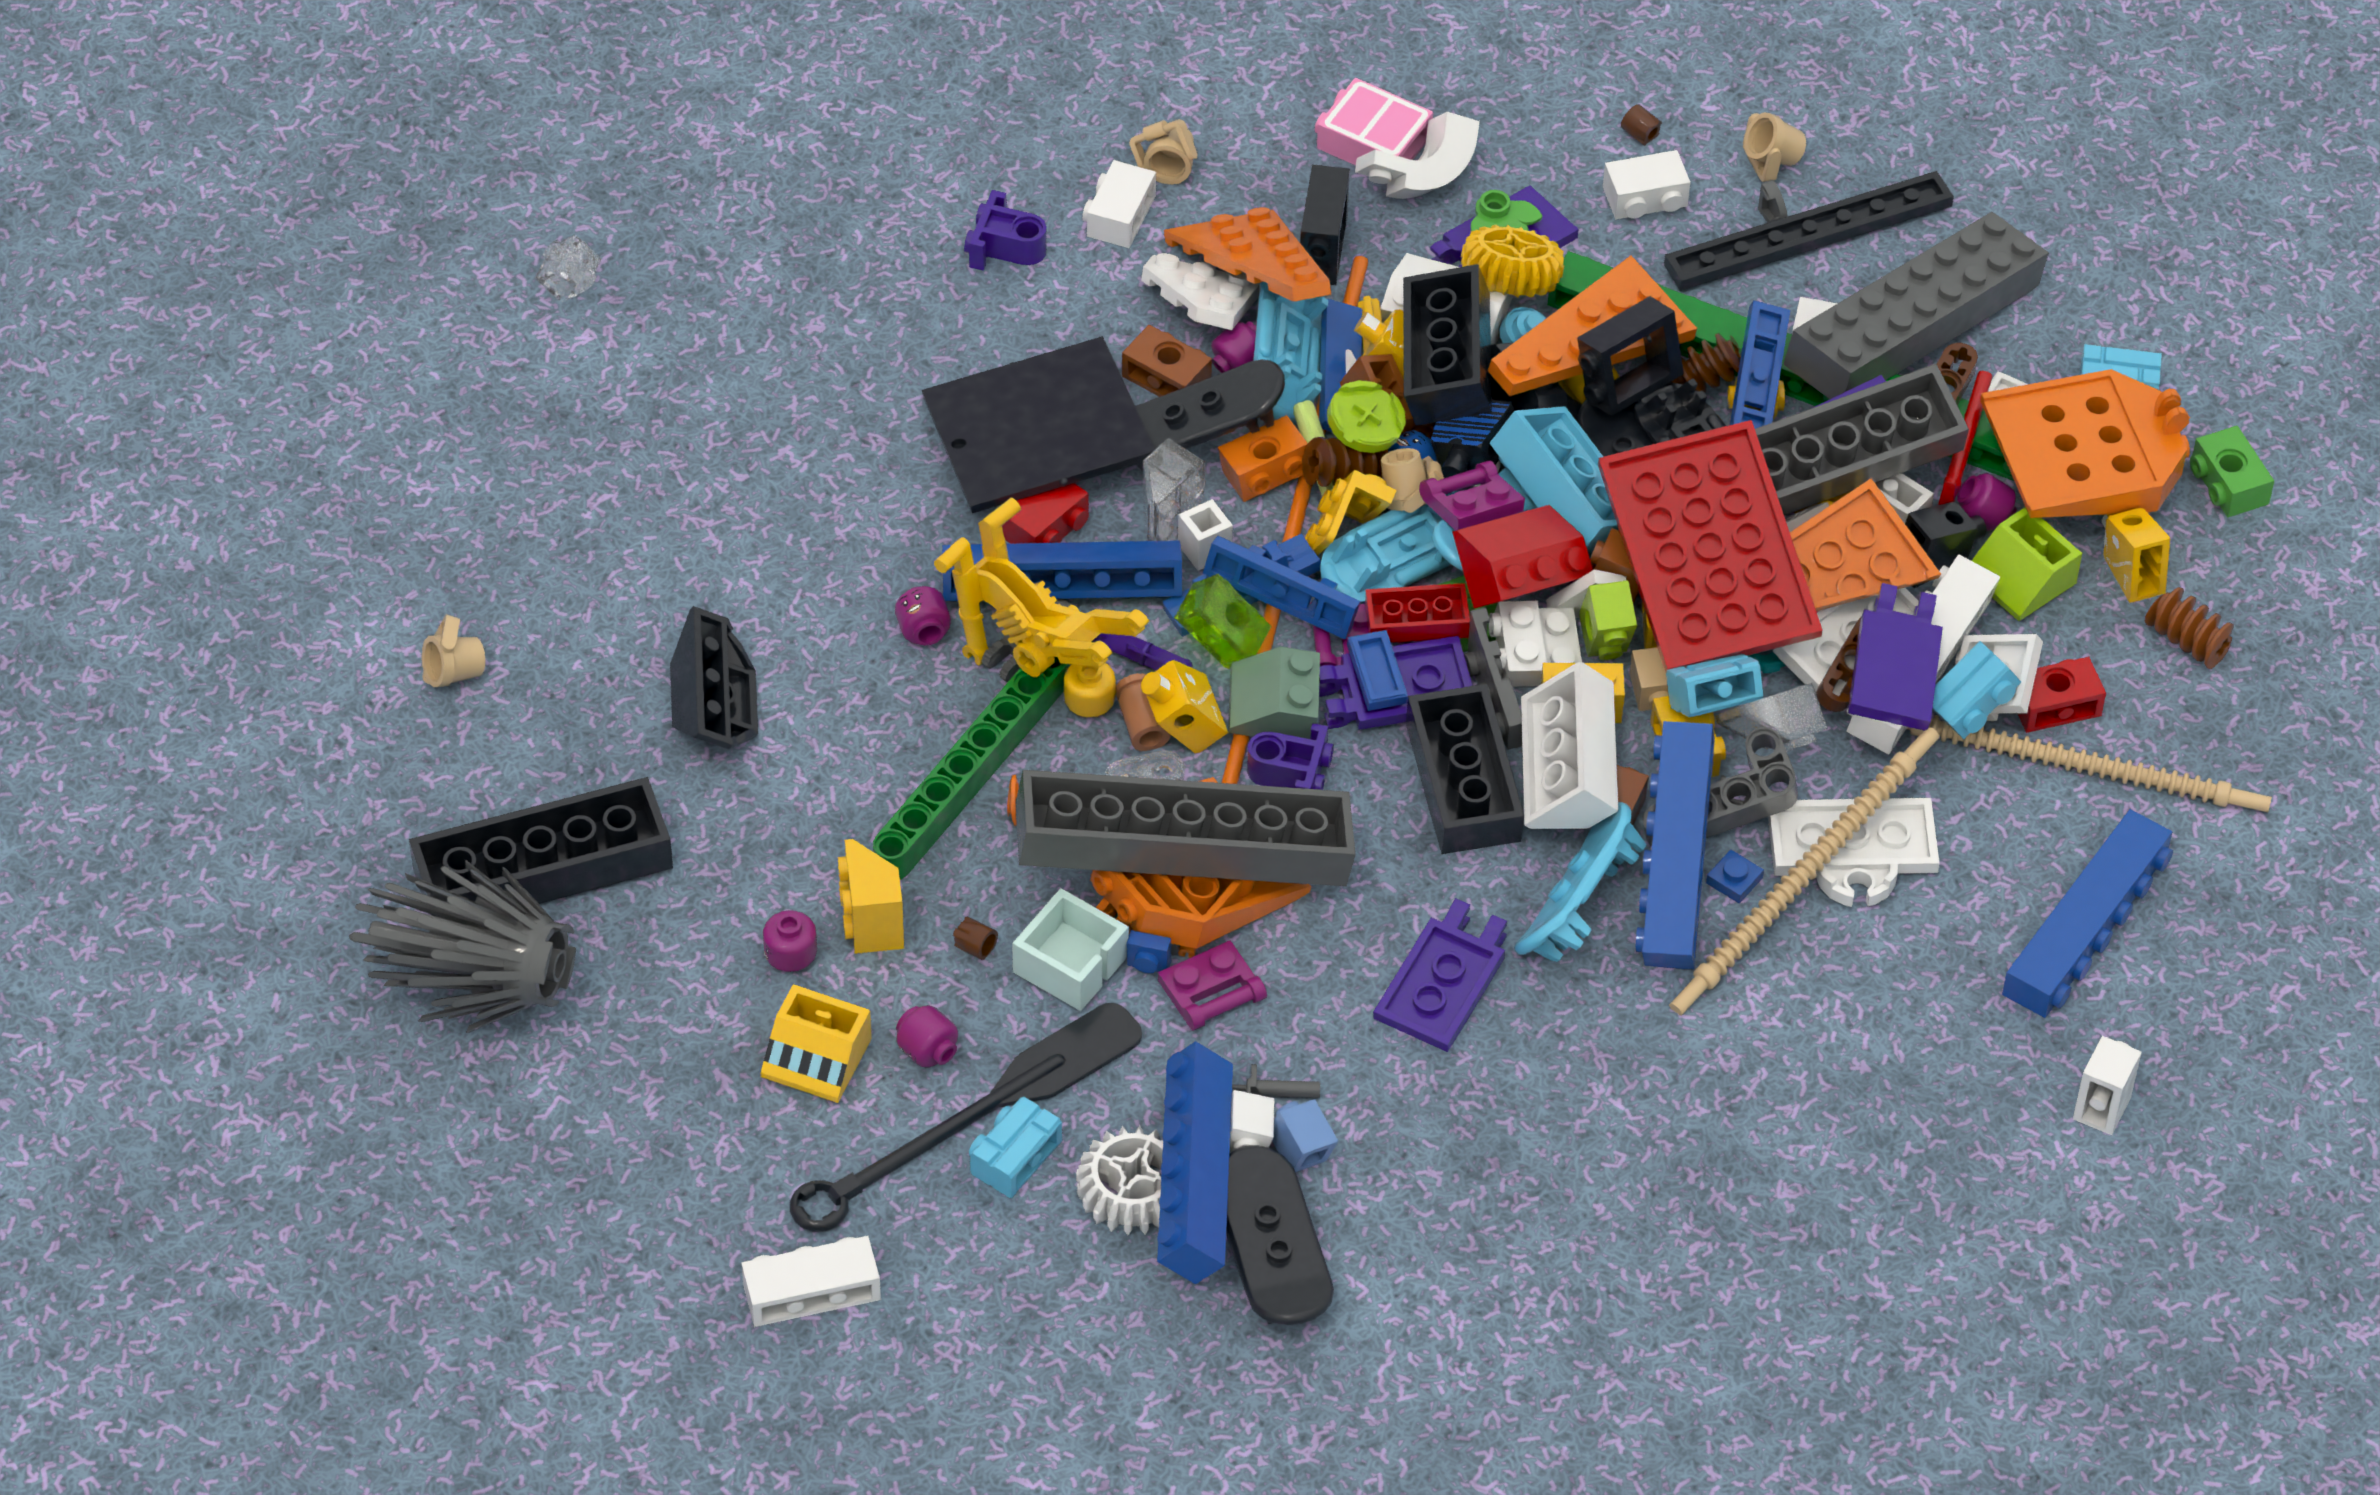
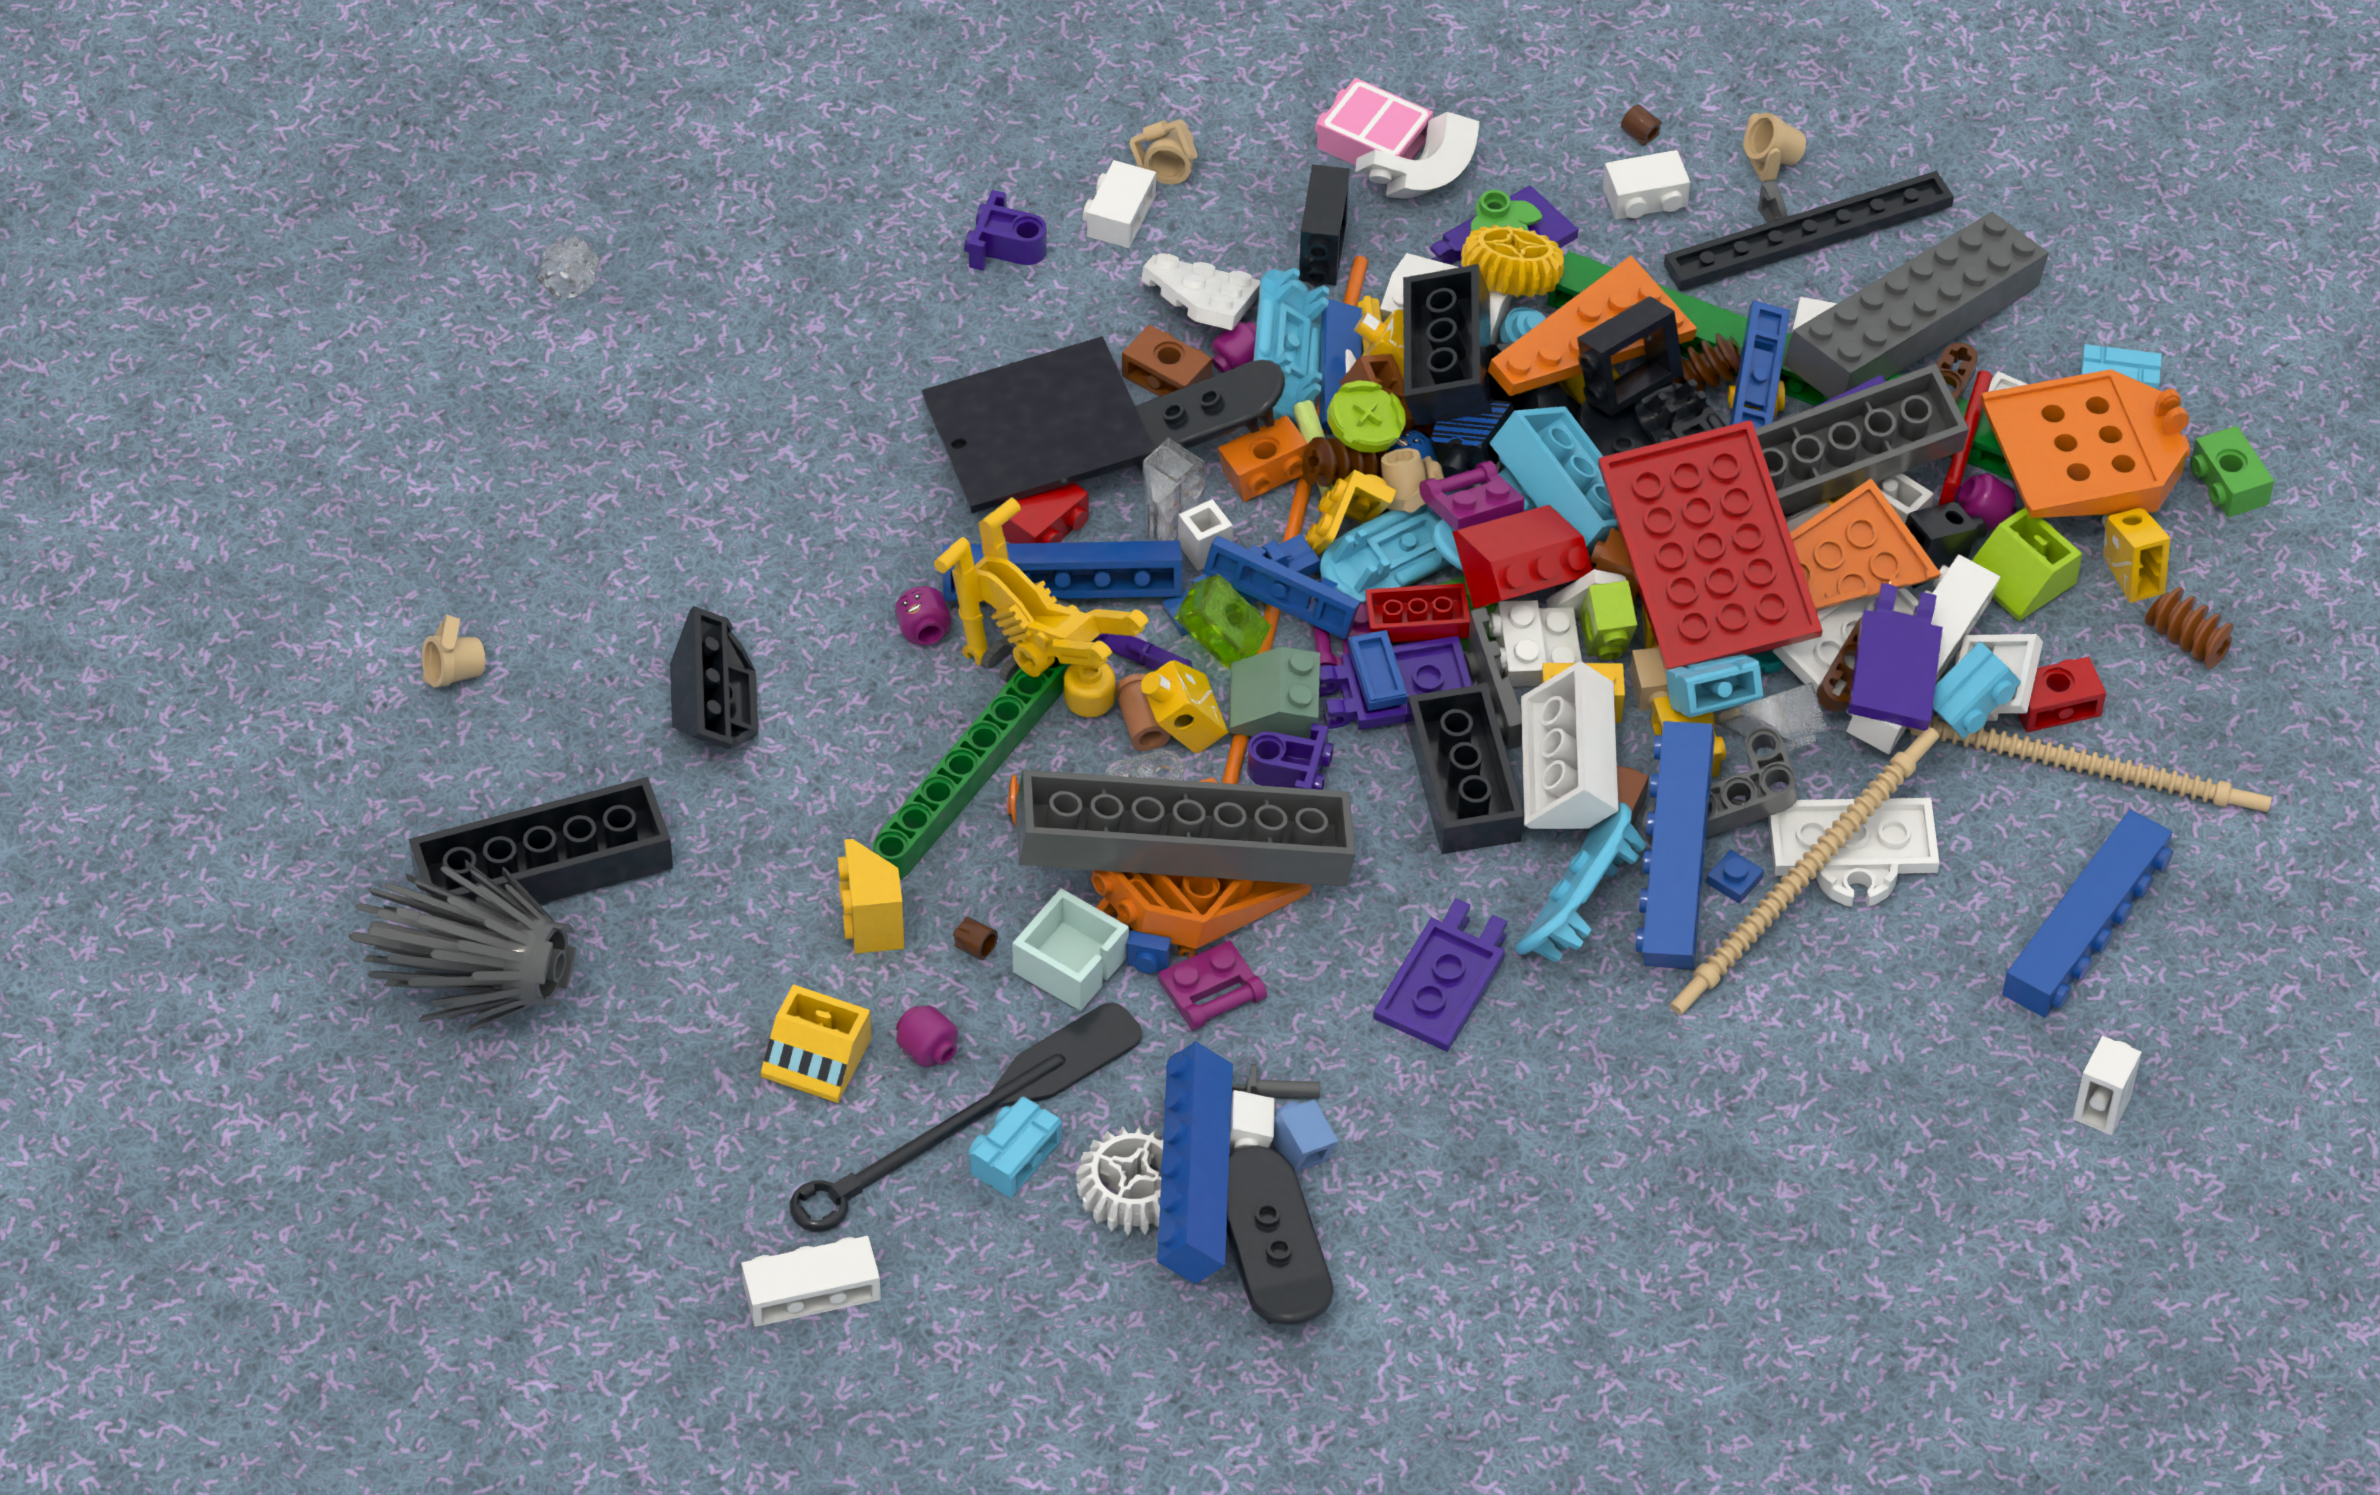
magenta head [763,910,817,972] -> none
orange wing [1164,207,1331,302] -> none

